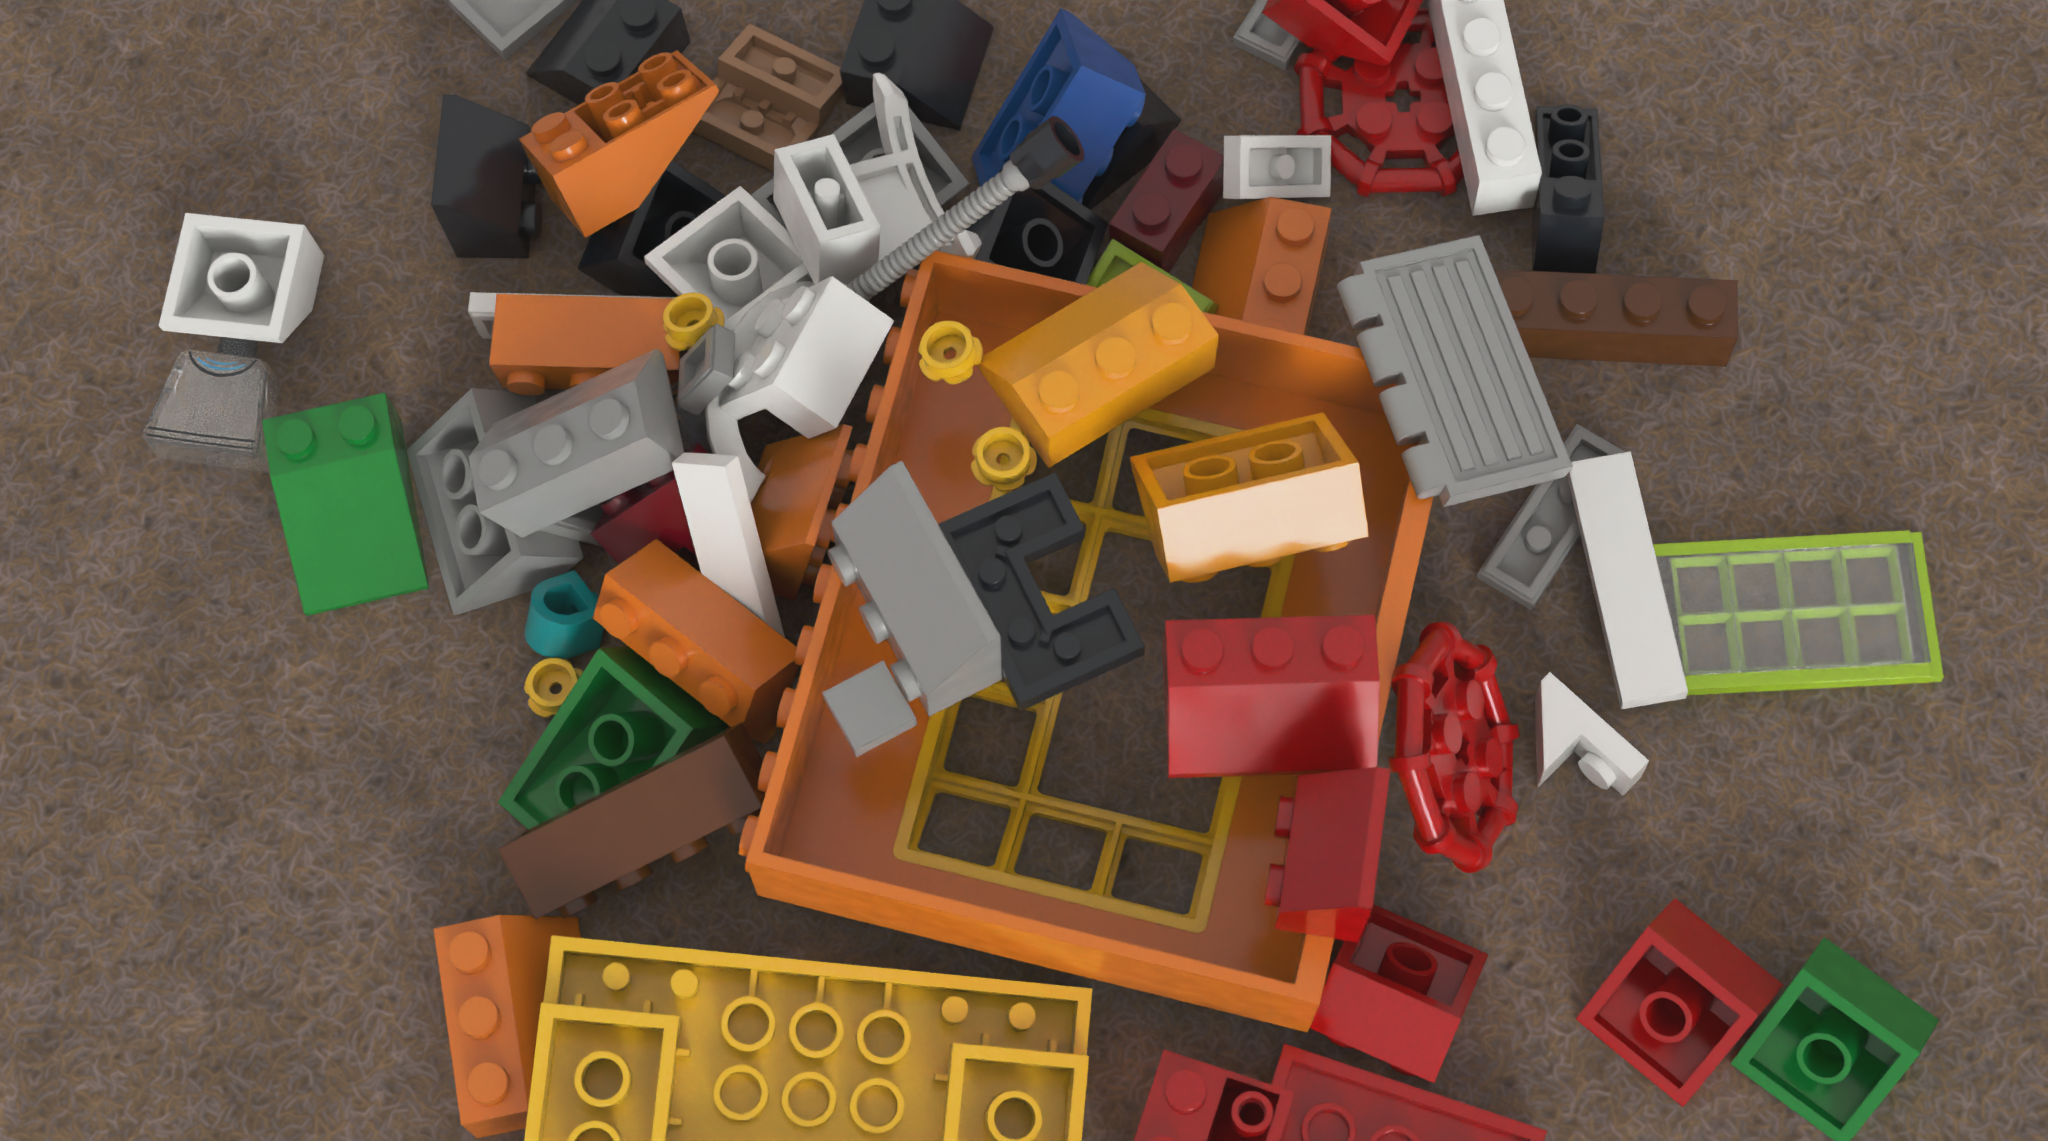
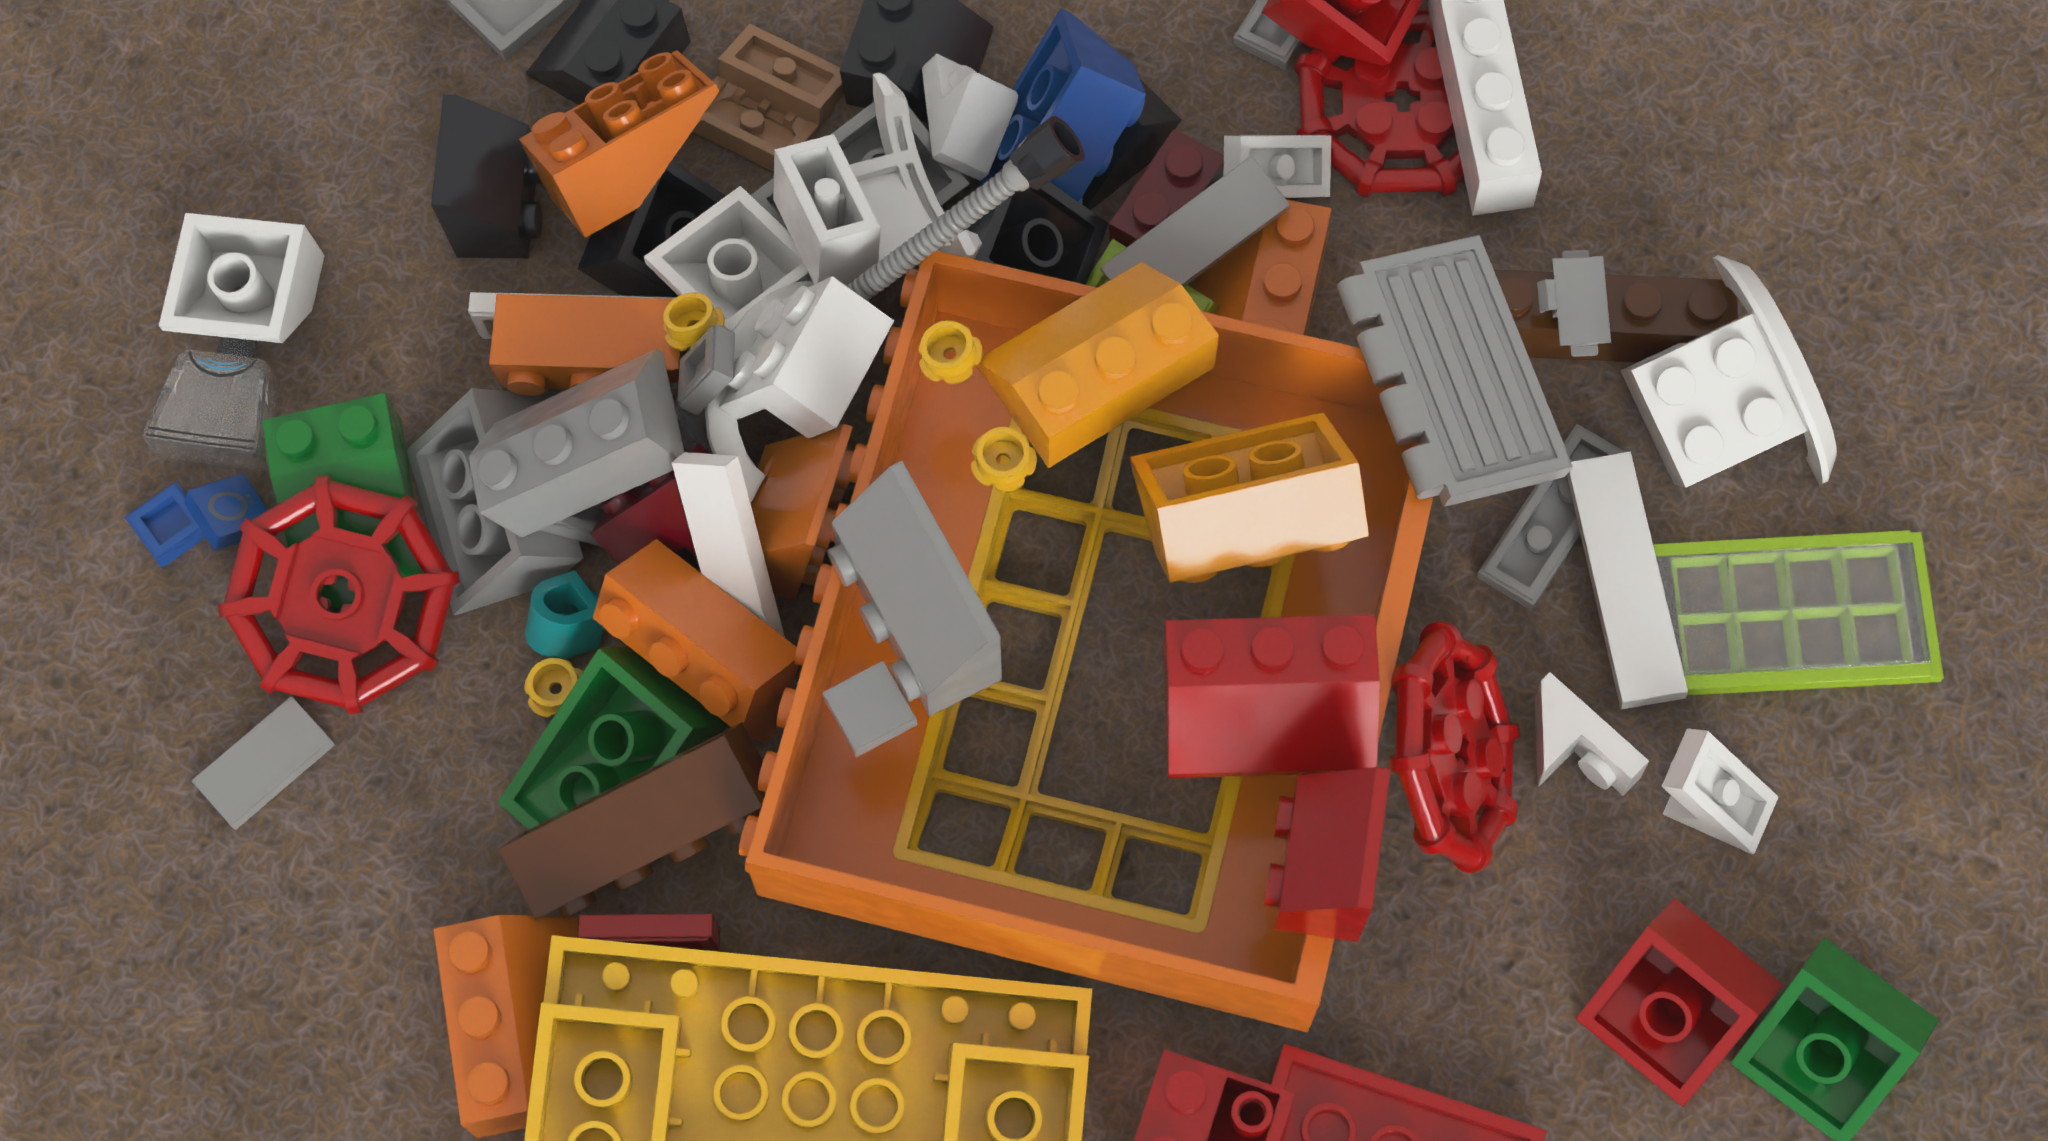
black plate [938,472,1145,711] -> none
red slope [1310,904,1489,1083] -> none
black slope [1531,104,1604,274] -> none
none -> blue tile [124,481,206,568]
none -> blue tile [184,473,268,551]
none -> light grey tile [191,696,335,830]
none -> red plate [218,475,460,714]
none -> red tile [578,914,721,951]
none -> white slope [922,53,1018,181]
none -> light grey tile [1100,156,1290,287]
none -> light grey piece [1537,250,1611,357]
none -> white piece [1620,255,1837,488]
none -> white slope [1661,729,1779,854]

